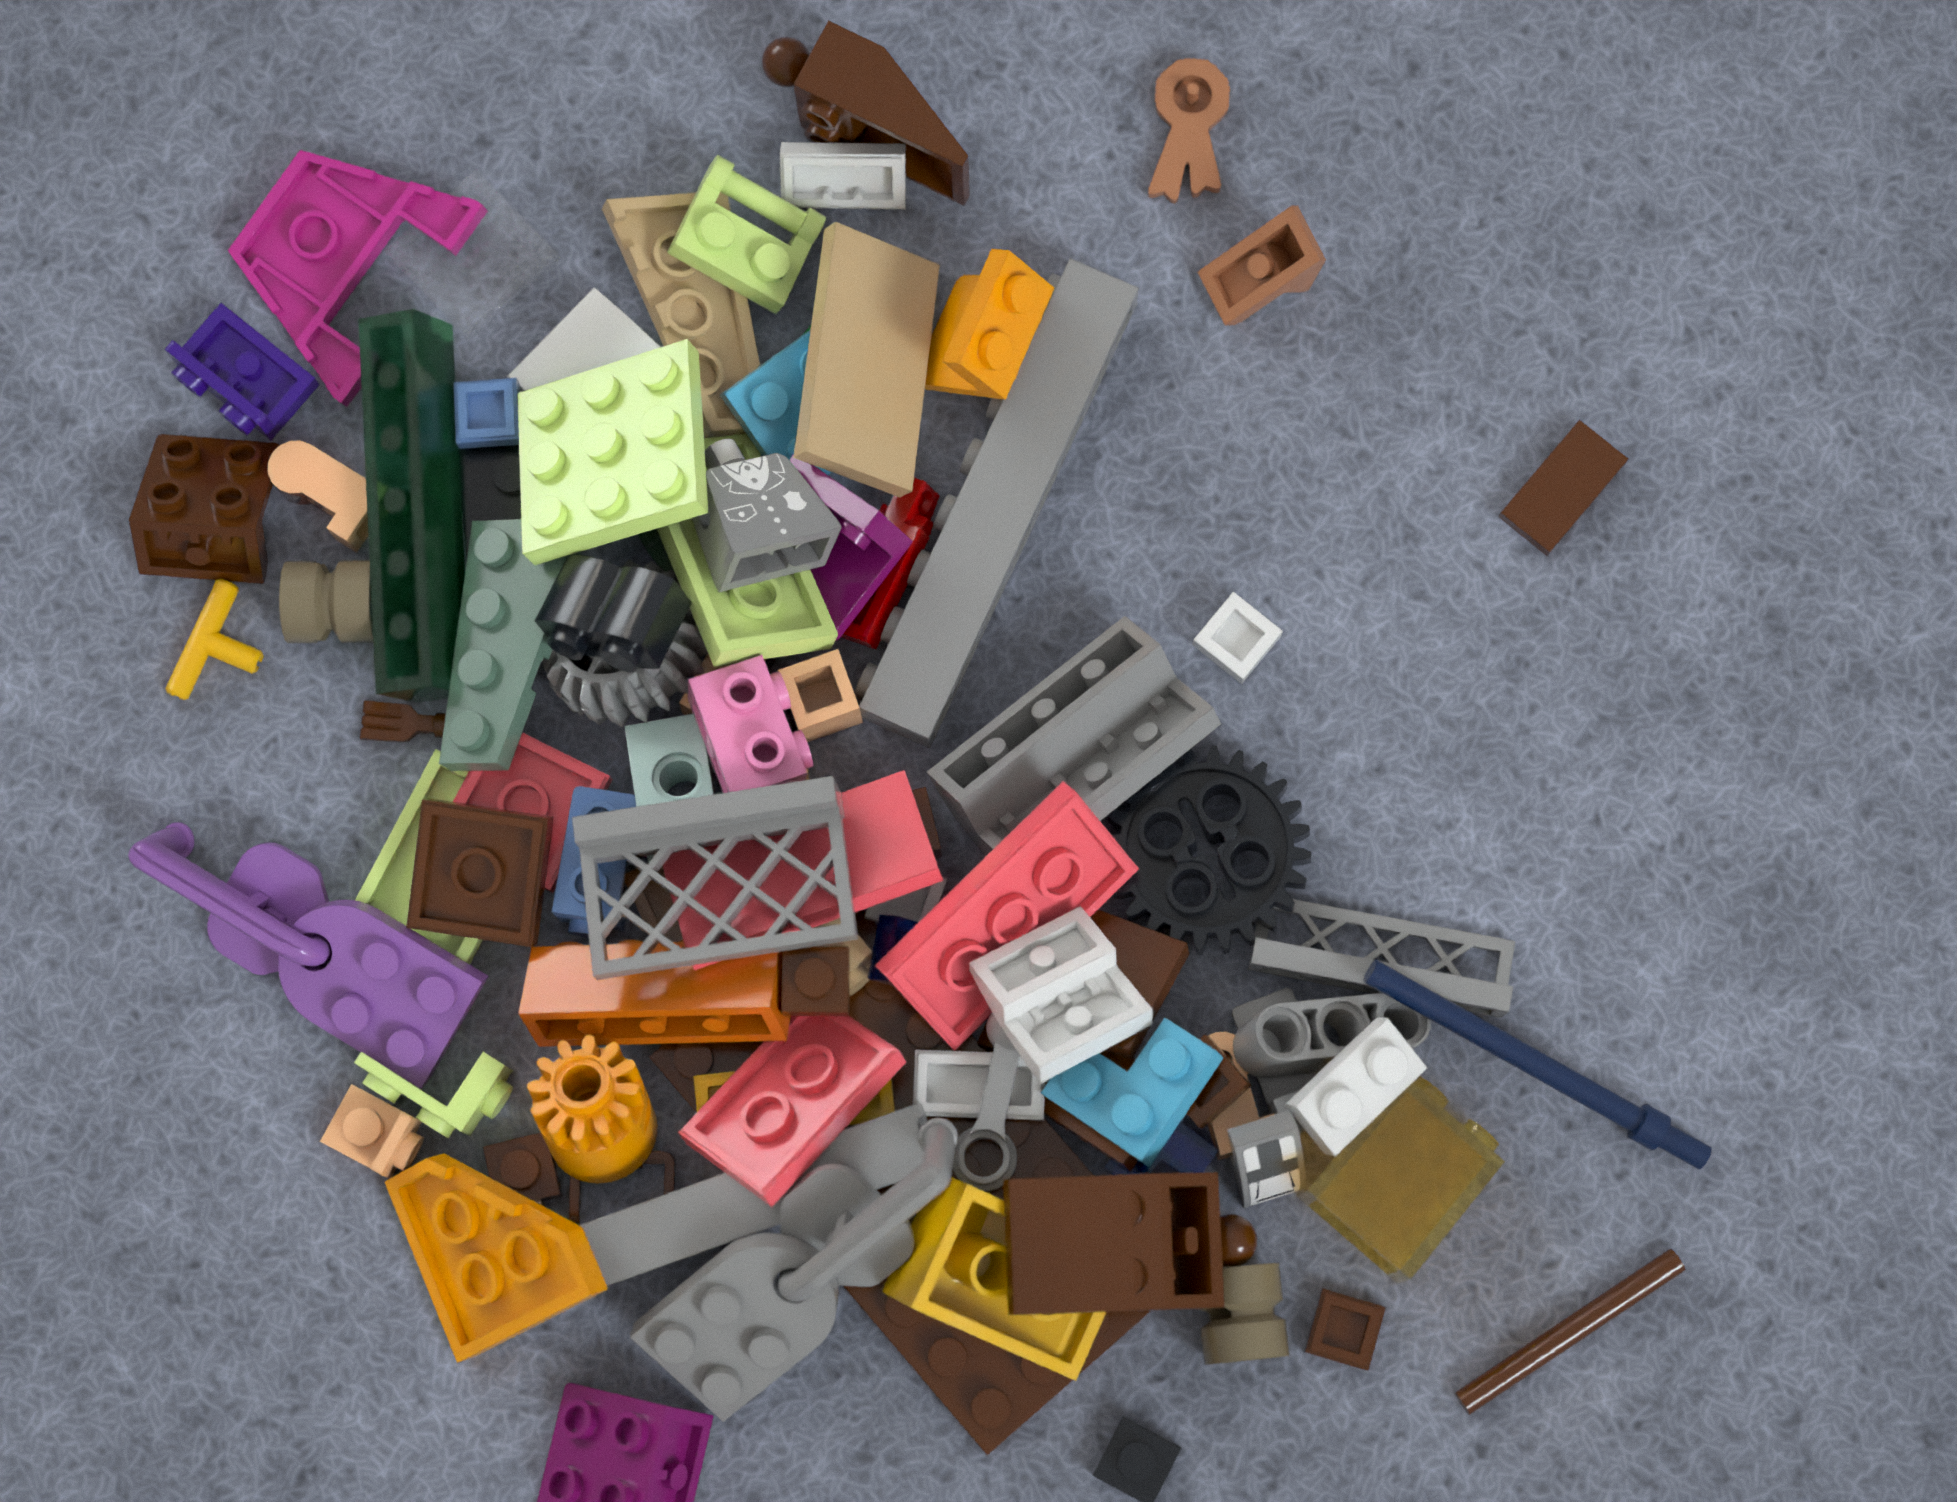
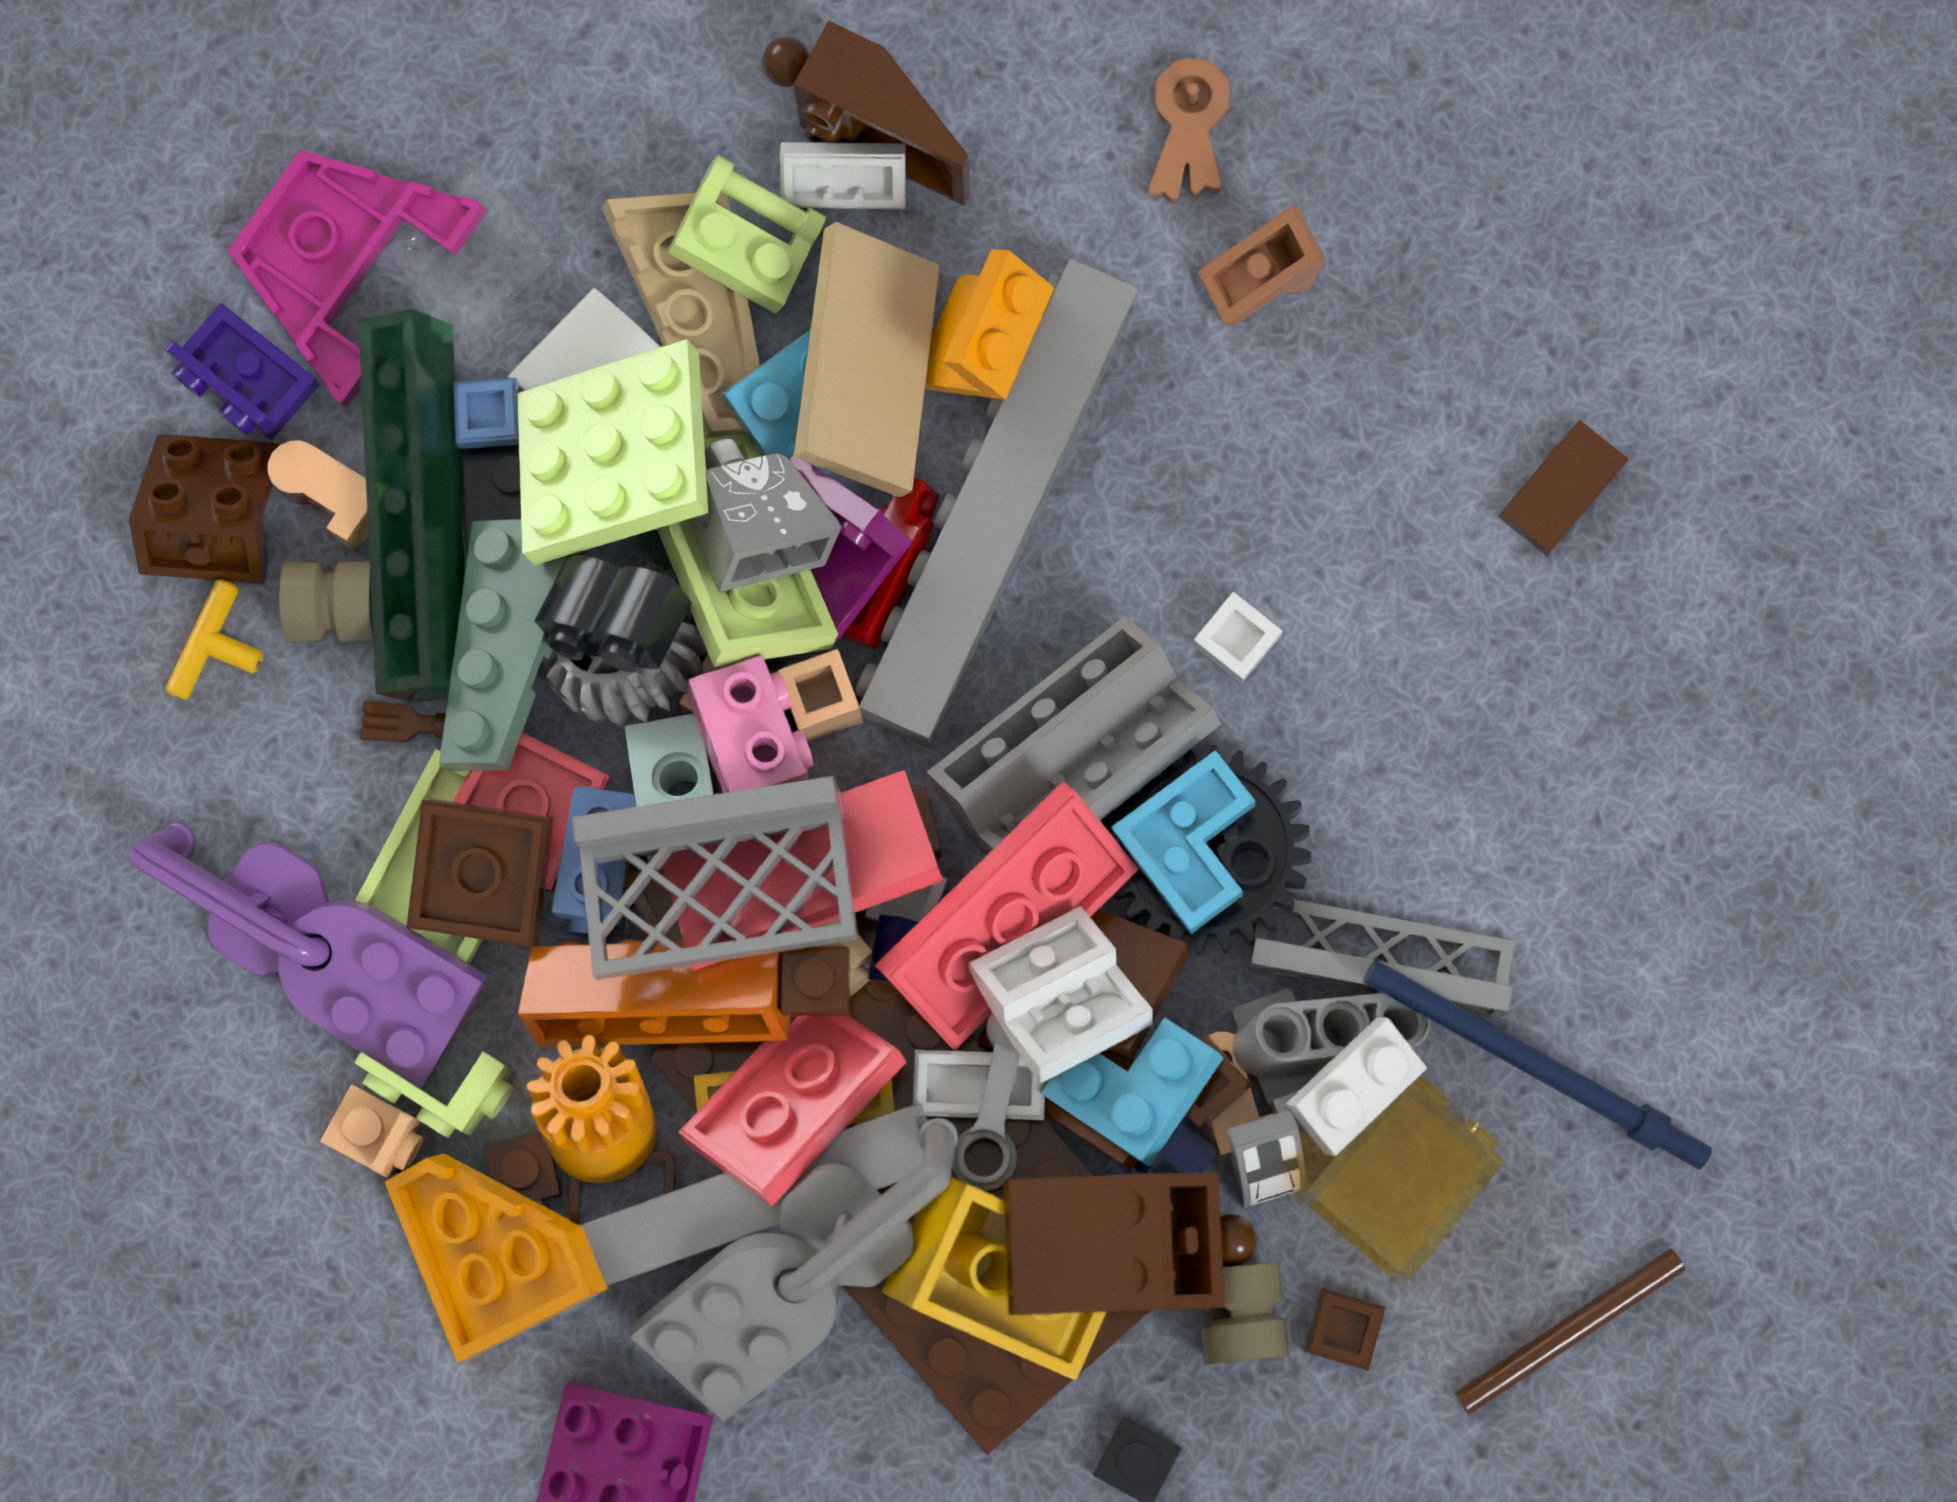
none -> medium azure plate [1111,750,1255,934]

